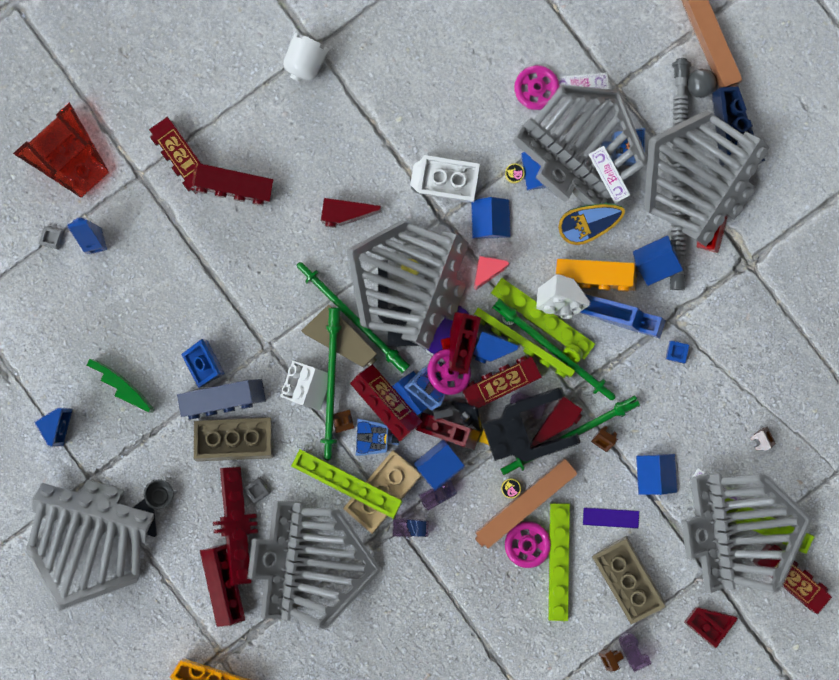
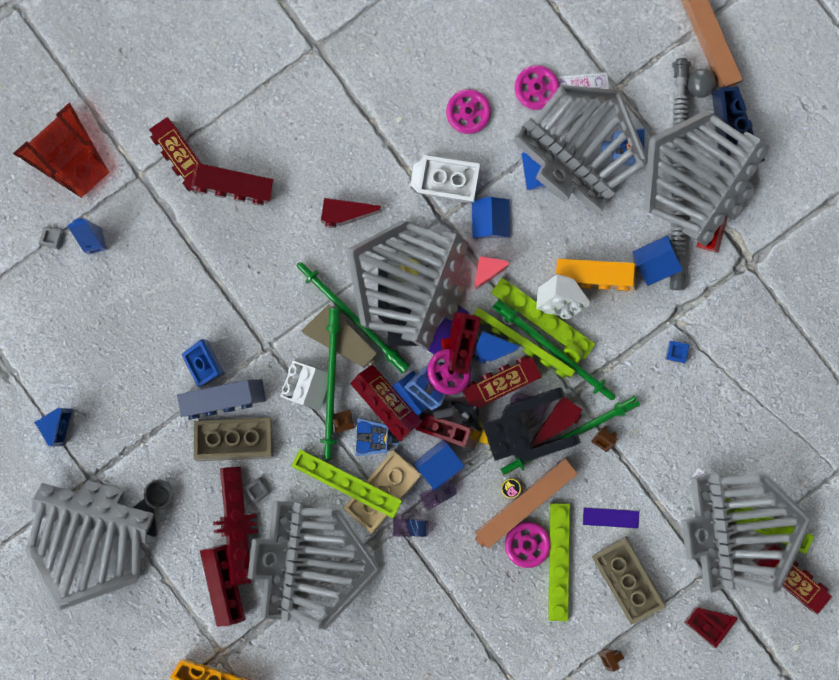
green slope [86,359,154,413] -> none
white cylinder [283,33,329,82] -> none
tile [505,164,524,184] -> none
shield [558,203,625,245] -> none
blue slope [579,294,666,339] -> none
white sticker [588,146,630,203] -> none
clear purple leg [619,632,652,672] -> none
blue slope [636,454,677,495] -> none
tile [750,426,776,451] -> none
none -> dark pink plate [446,89,491,134]

